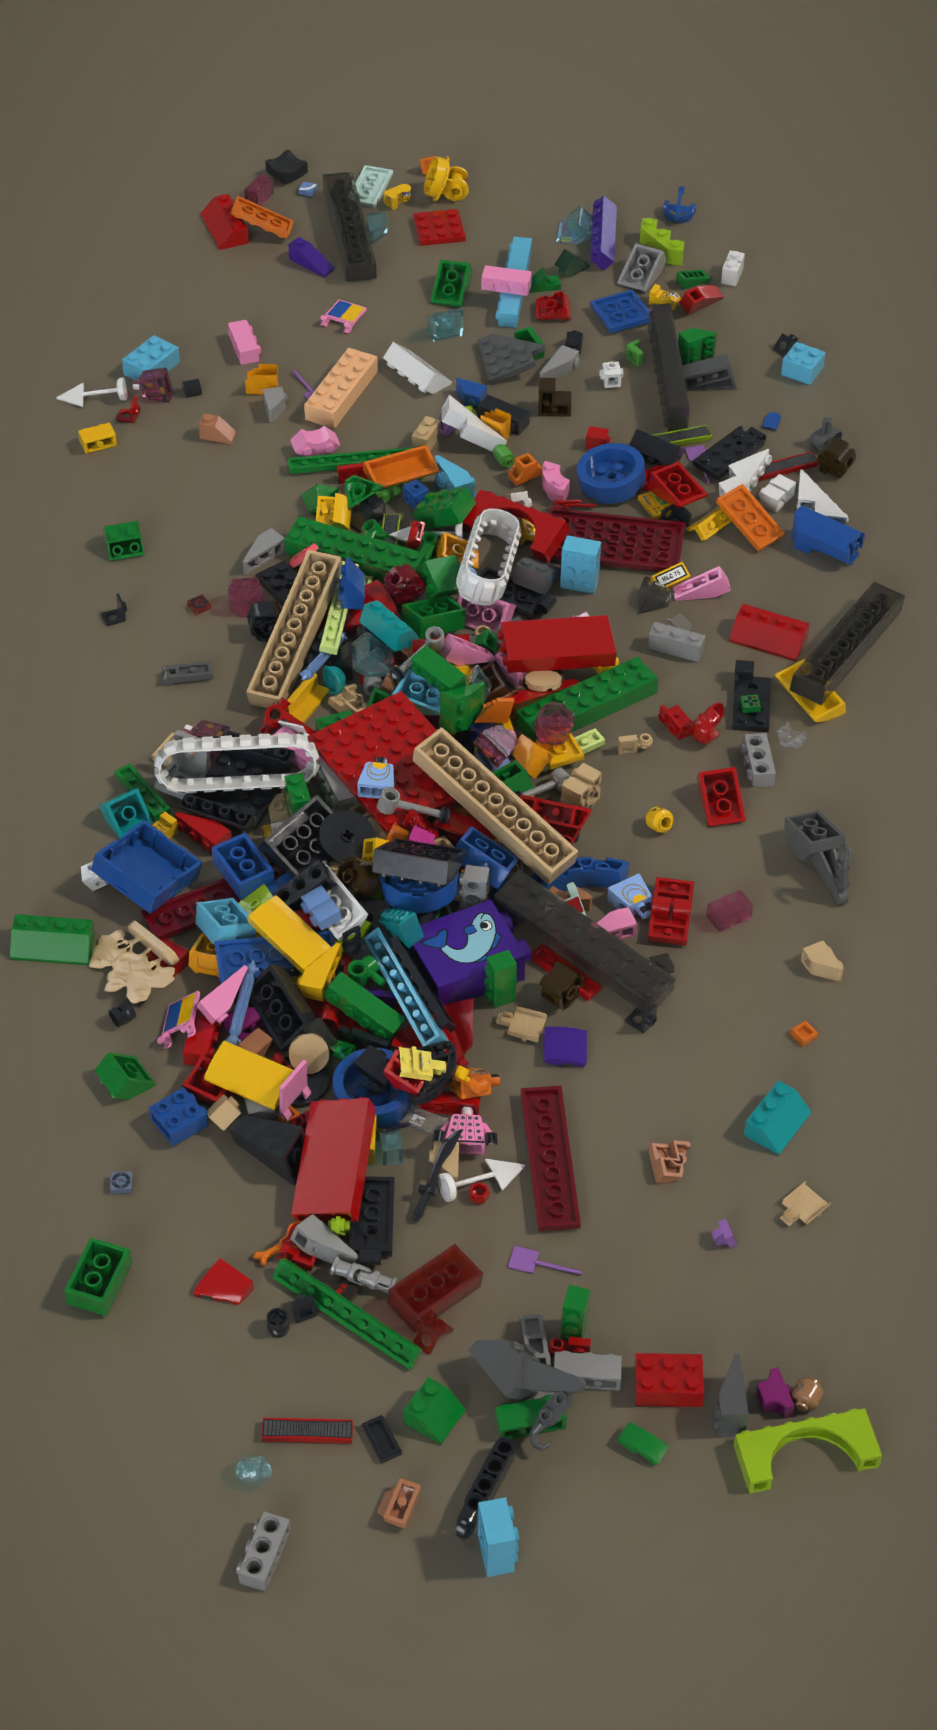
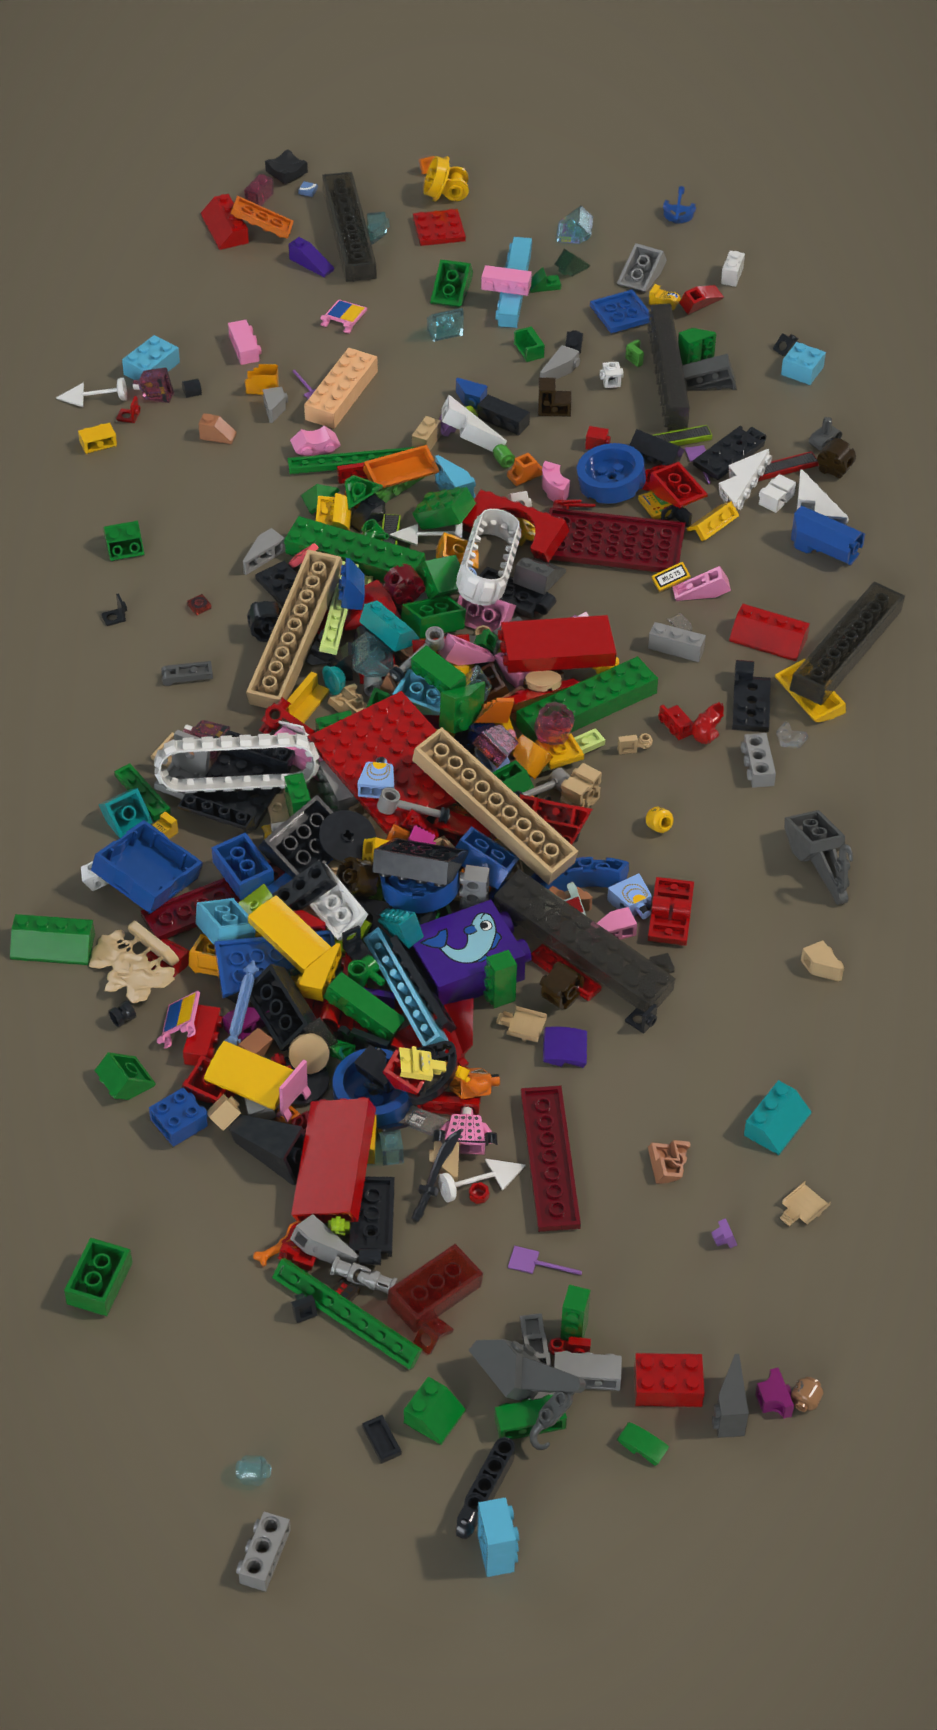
sand blue tile [110,1171,132,1194] -> none
red slope [175,812,231,853] -> none
red slope [193,1258,254,1305] -> none
bright pink slope [197,965,247,1025] -> none
clear pink brick [228,577,264,618] -> none
tile [261,1417,353,1444] -> none
black wheel [266,1308,289,1338] -> none
medium blue wheel [300,632,348,681] -> none
medium blue brick [300,885,342,930] -> none
light aqua tile [346,165,393,208] -> none
nougat slope [377,1478,421,1529] -> none
white slope [383,342,452,394] -> none
yellow leg [384,184,411,210] -> none
blue brick [403,479,429,509] -> none
red helmet [405,521,425,550] -> none
green piece [417,532,437,561] -> none
dark grey wing [477,334,546,385] -> none
light orange piece [480,408,511,440] -> none
red slope [536,291,572,320] -> none
medium azure brick [560,535,601,594] -> none
dark purple brick [590,195,617,271] -> none
clear smoke slope [638,576,675,614] -> none
lime brick [640,218,685,266] -> none
green slope [676,270,711,289] -> none
red slope [696,767,746,827] -> none
clear pink brick [706,890,753,932] -> none
orange plate [716,484,785,552] -> none
lime arch [734,1408,882,1494] -> none
green tile [740,694,761,713] -> none
blue piece [762,412,781,430] -> none
orange tile [790,1020,819,1047] -> none

